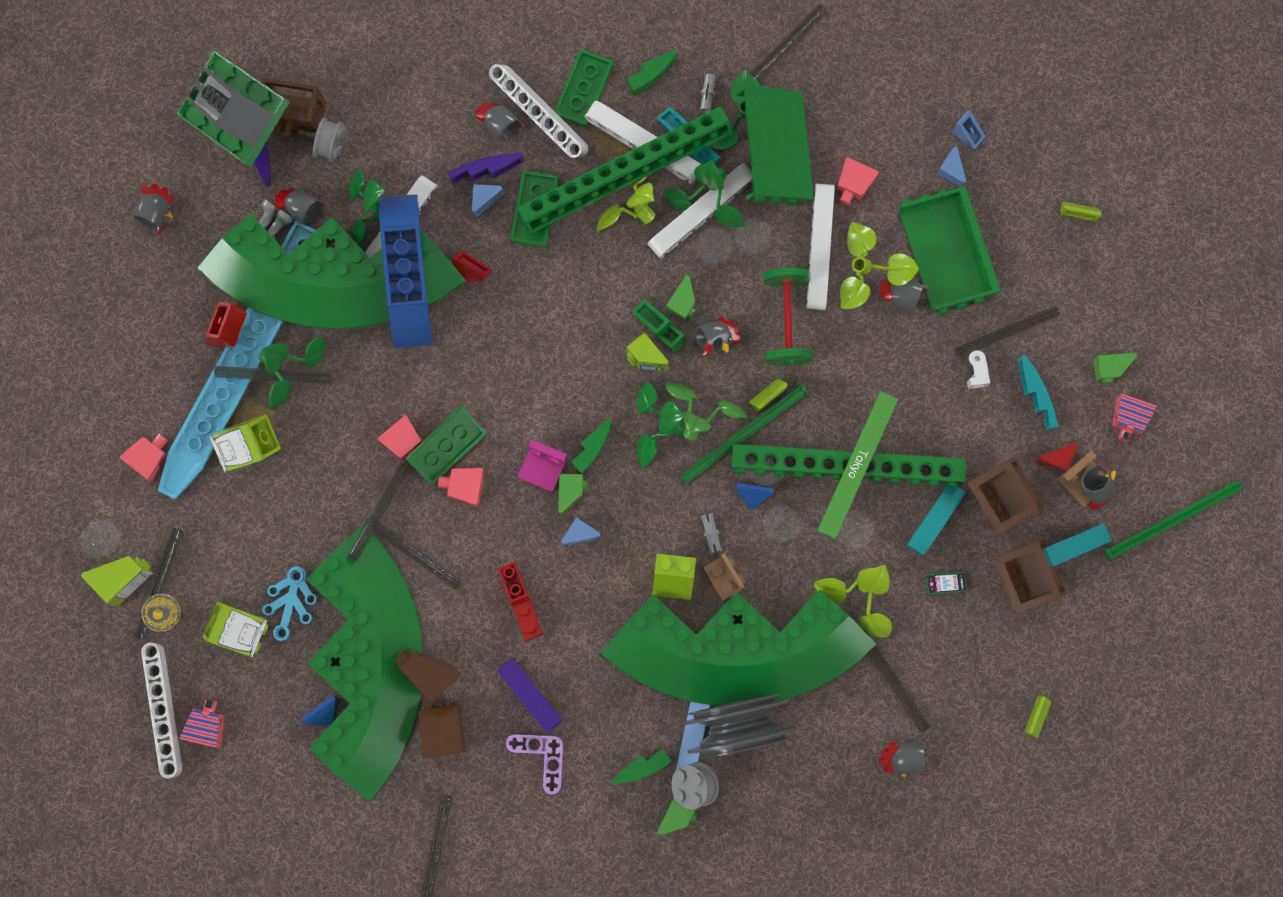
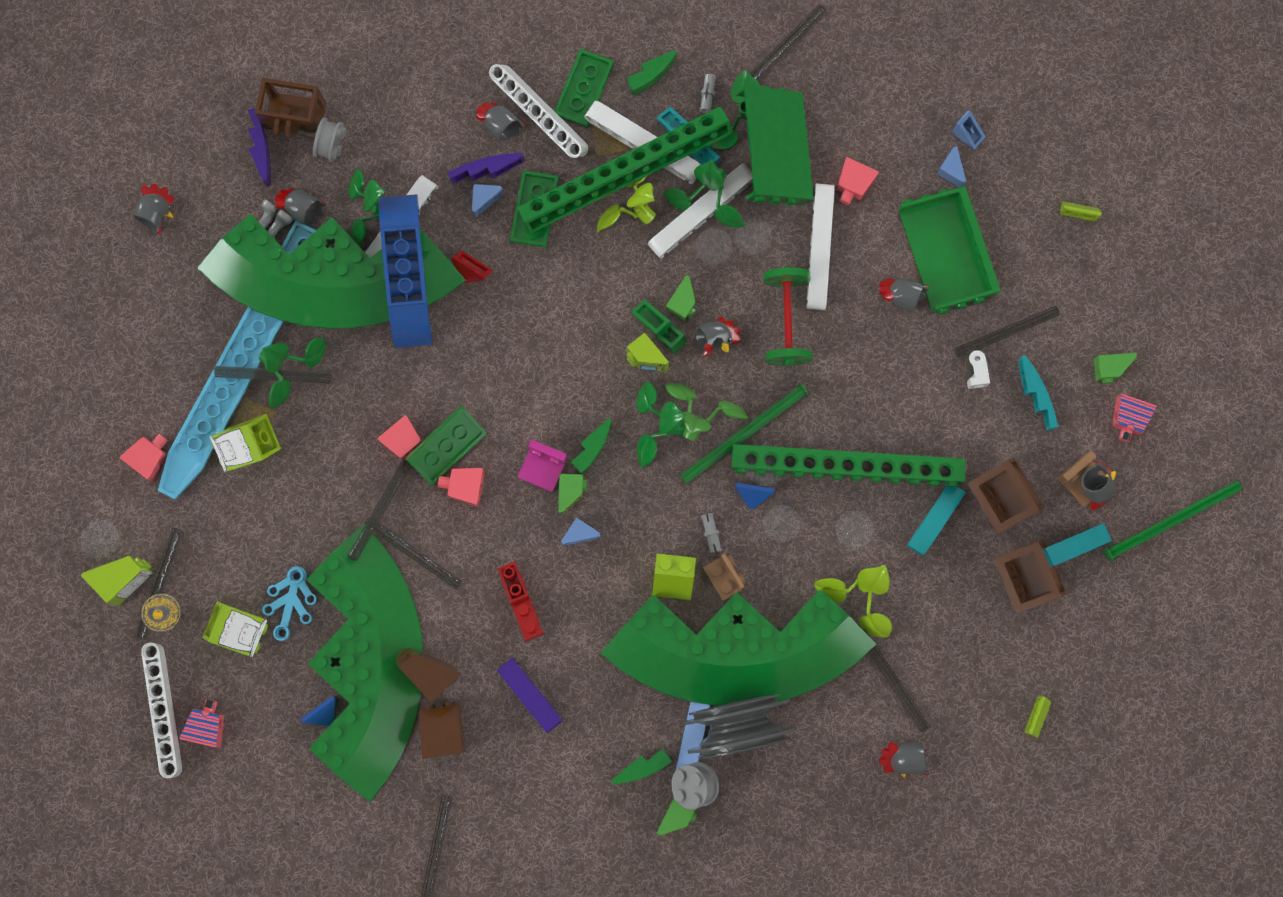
piece [177,51,290,167] -> none
red slope [205,302,247,348] -> none
lavender beam [506,734,563,795] -> none
lime slope [749,379,788,412] -> none
bright green tile [817,391,898,539] -> none
lime plant [840,222,919,309] -> none
tile [925,572,967,595] -> none
red slope [1037,443,1077,470] -> none

